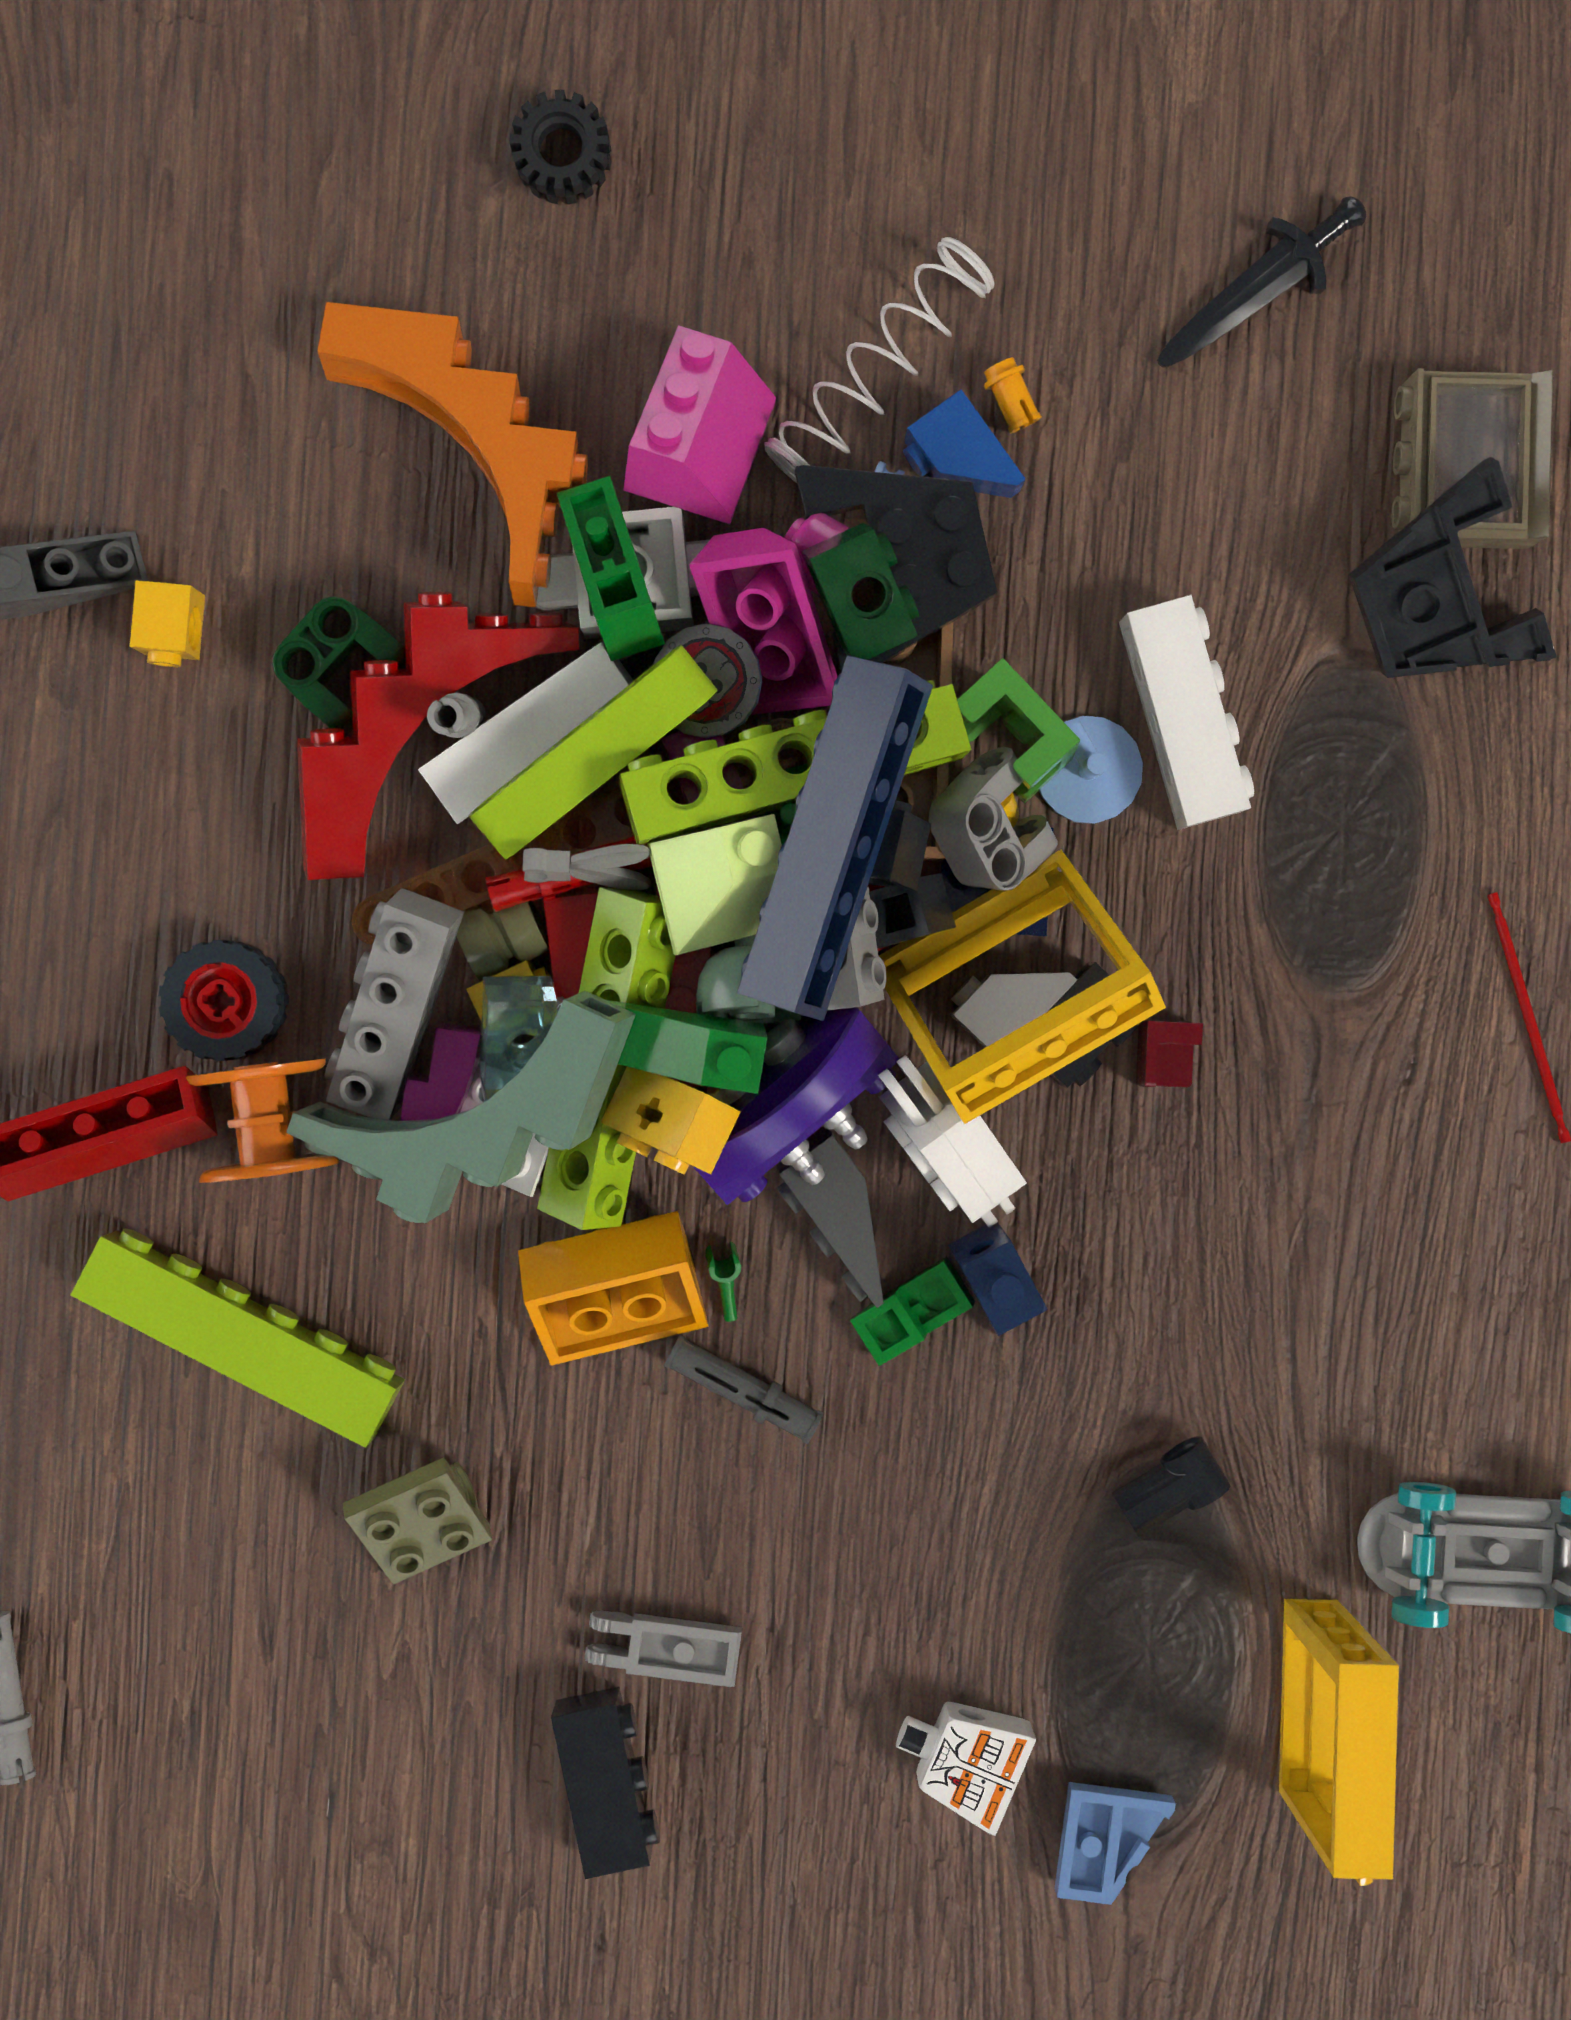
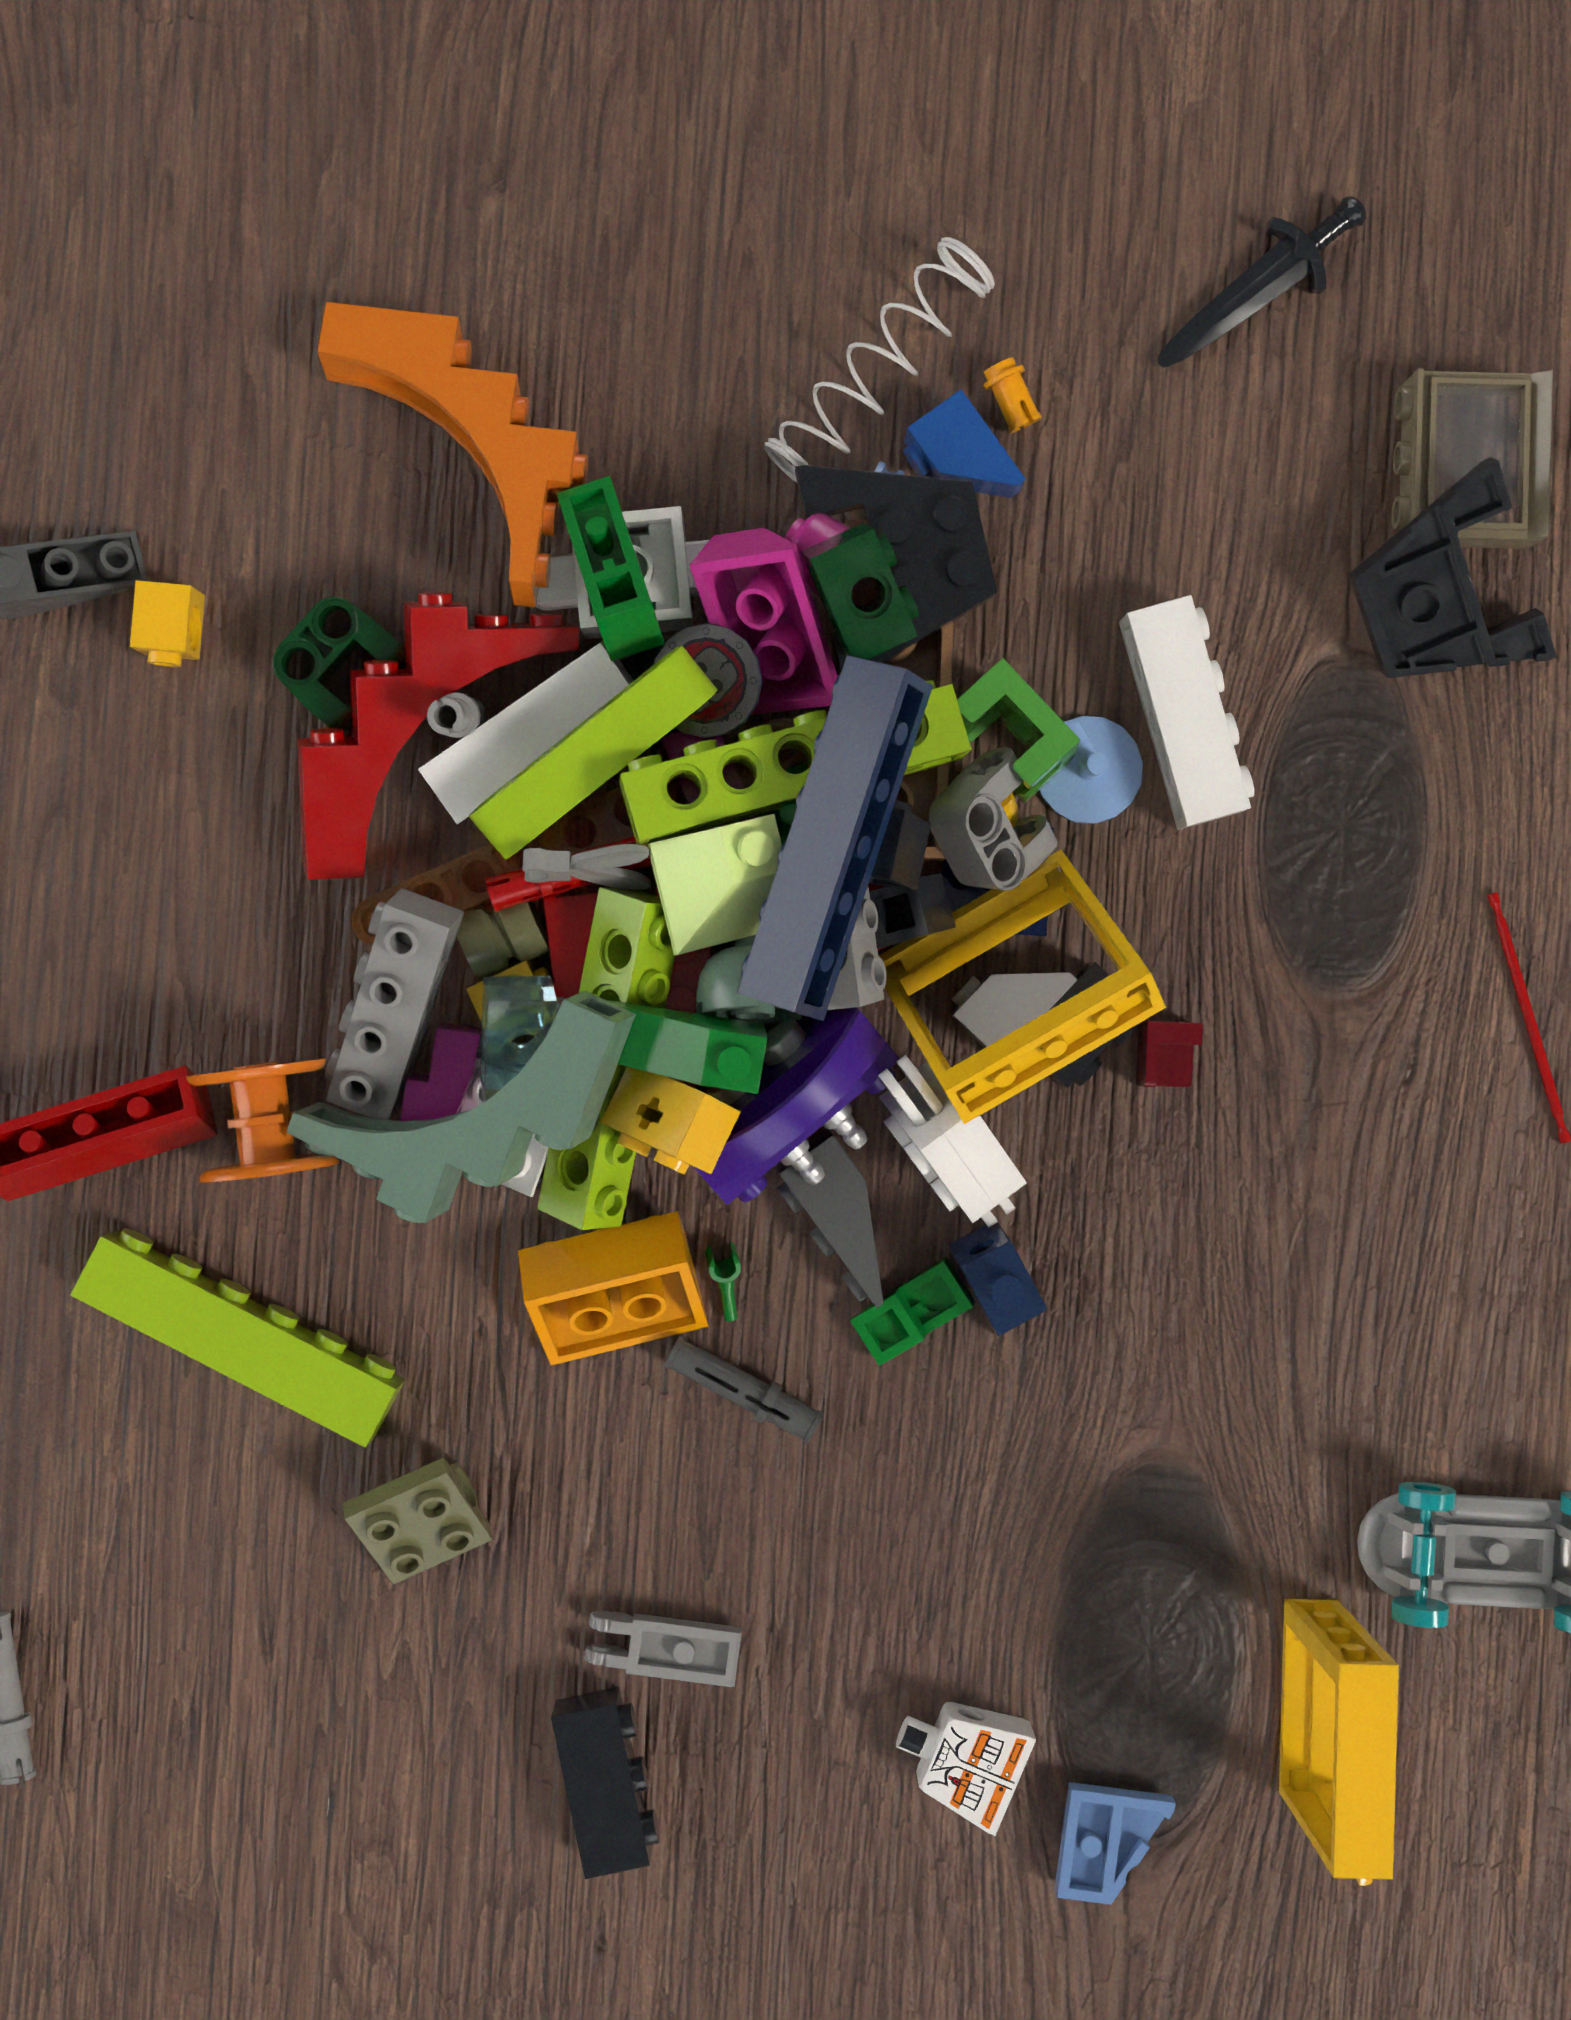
black wheel [158,940,289,1061] -> none
black tyre [509,90,612,205] -> none
dark pink slope [623,325,776,524] -> none
black piece [1112,1436,1231,1537] -> none

